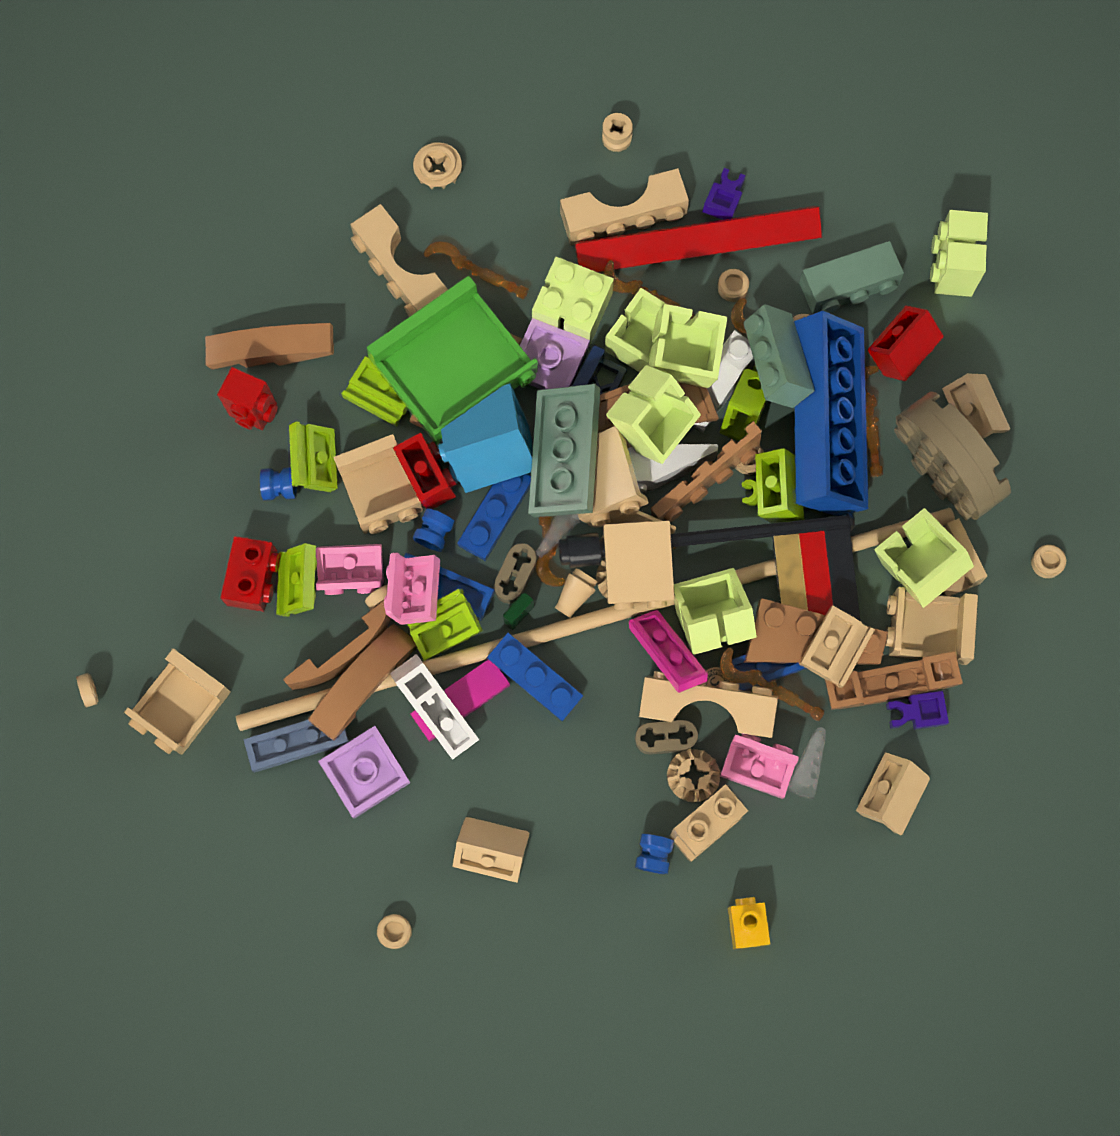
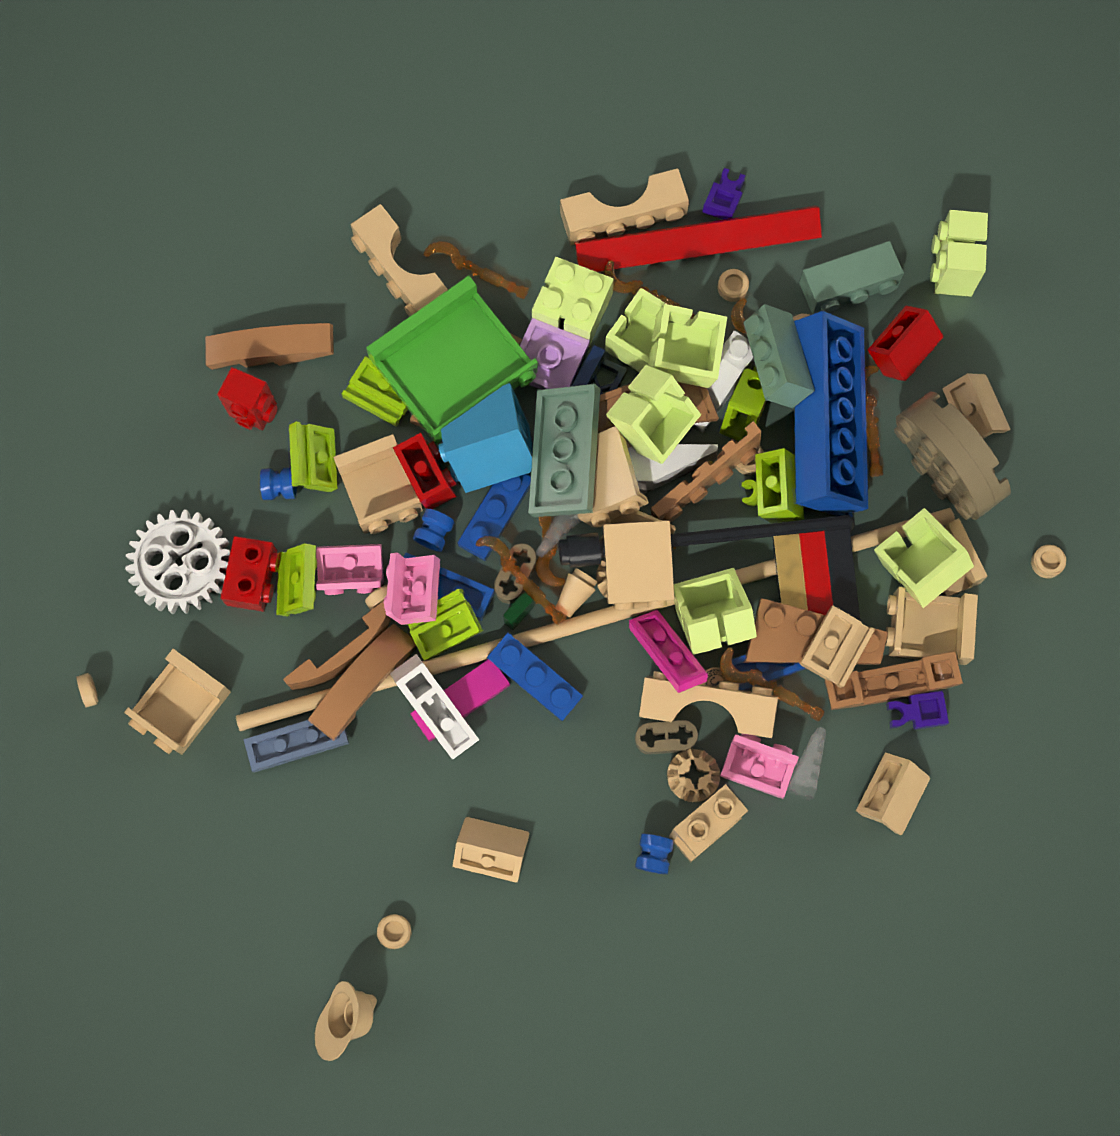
lavender plate [318,726,411,818] -> none
tan gear [413,142,462,189] -> none
tan wheel [602,113,632,152] -> none
yellow brick [728,897,770,949] -> none
none -> white gear [125,510,231,614]
none -> tan piece [315,981,377,1061]
none -> clear orange piece [476,536,566,626]

